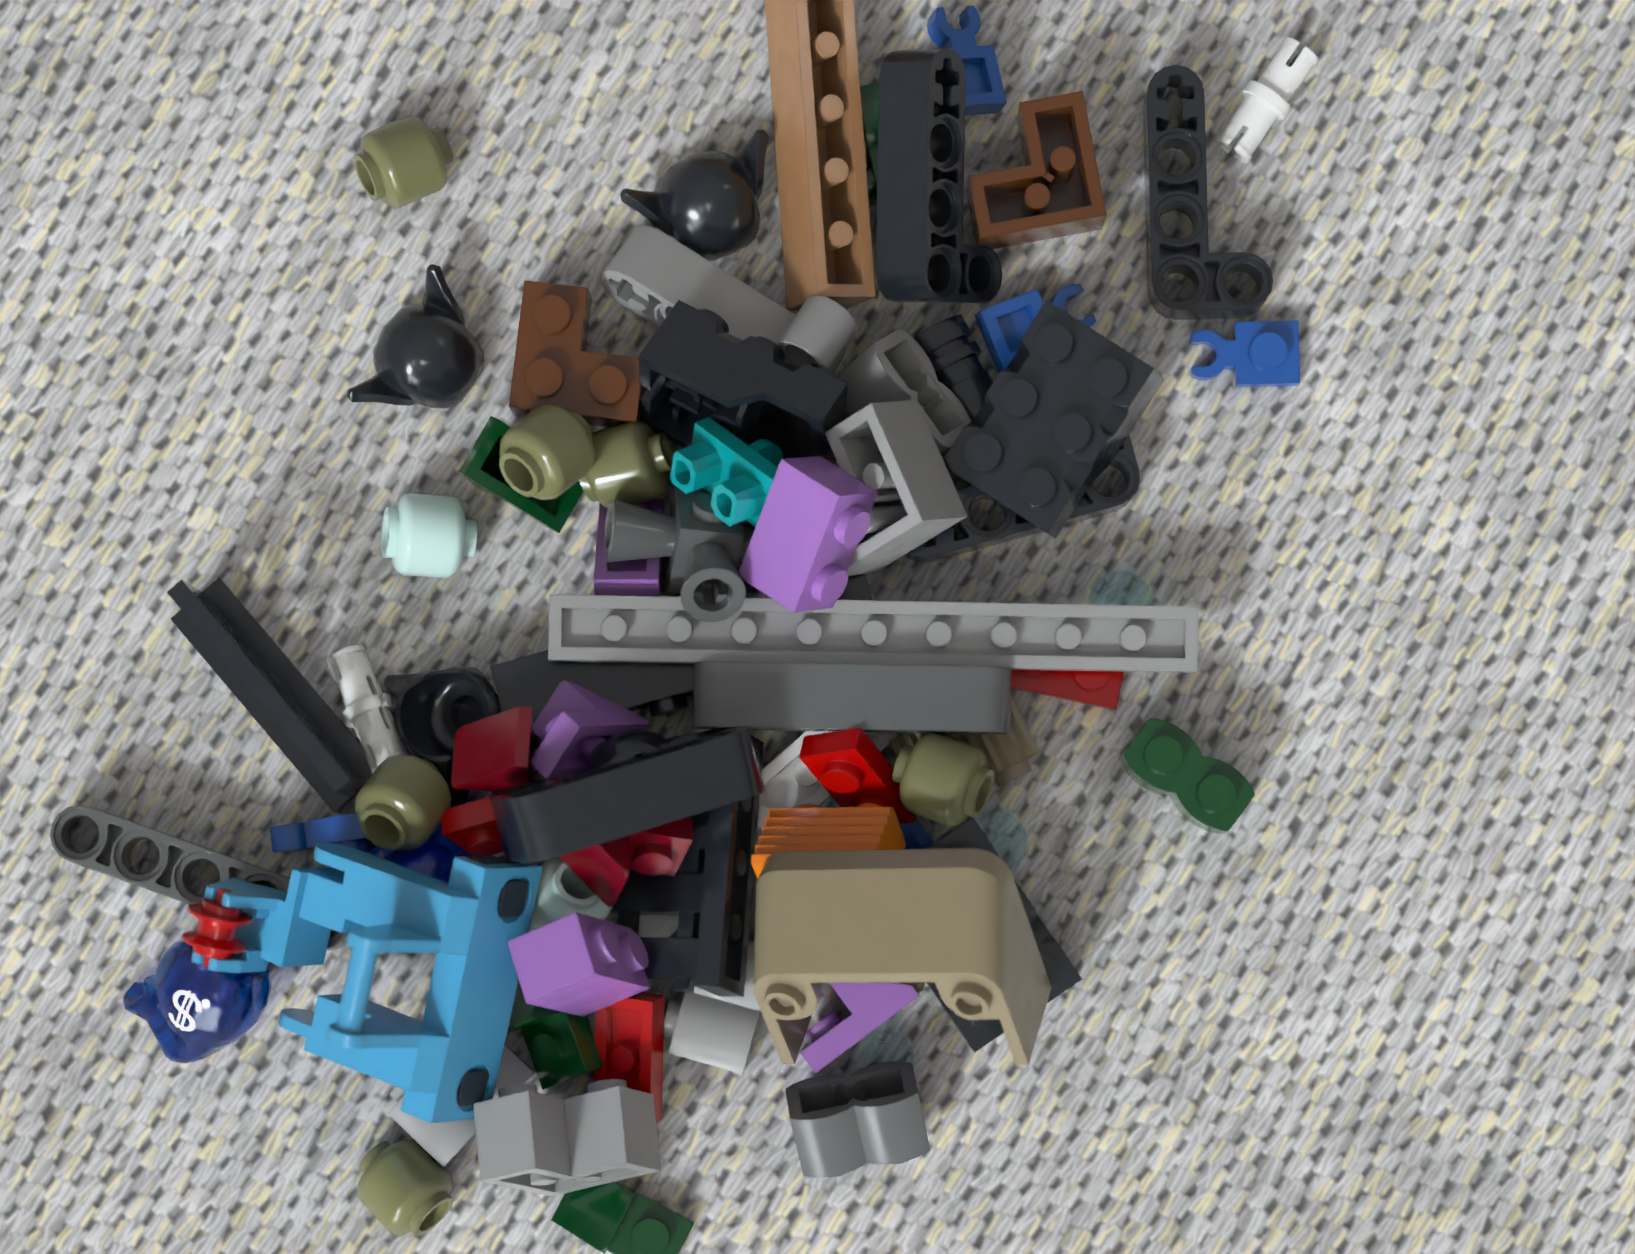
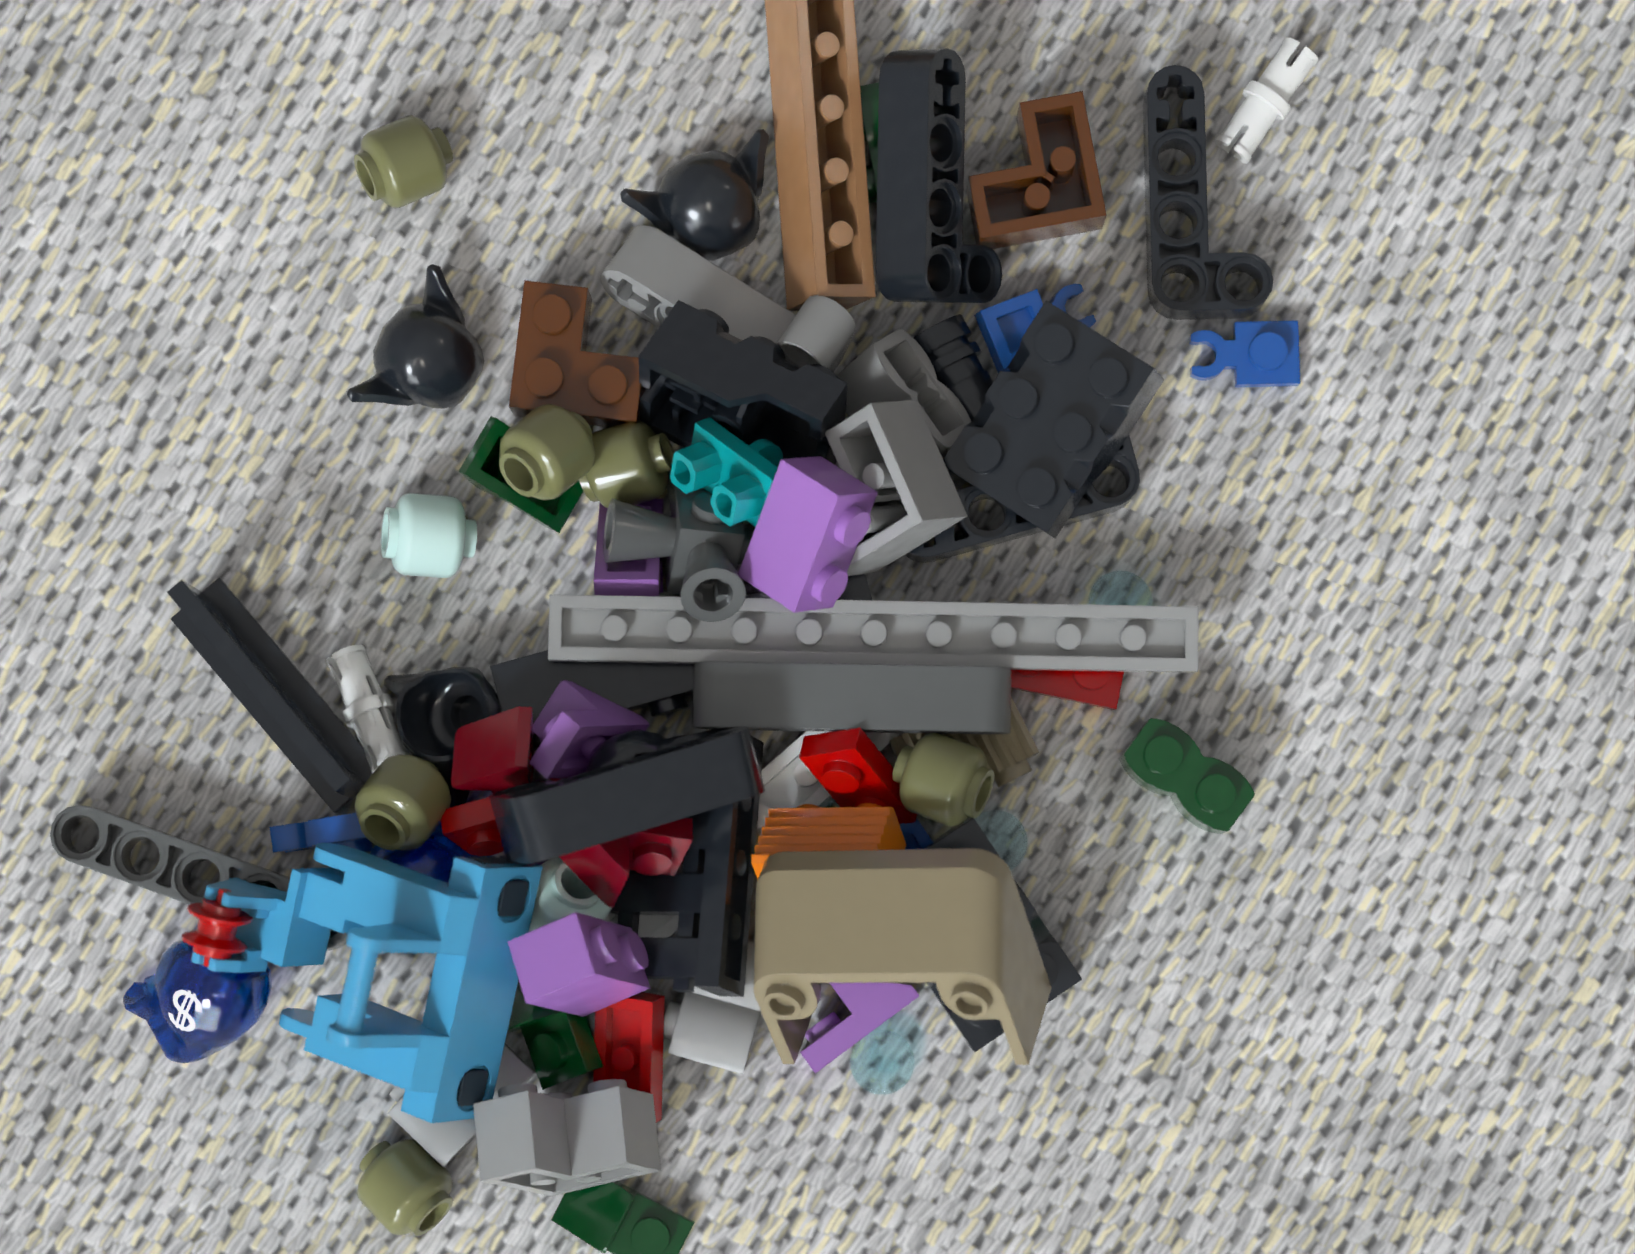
dark grey brick [785,1061,930,1178] -> none
blue plate [927,5,1007,116] -> none

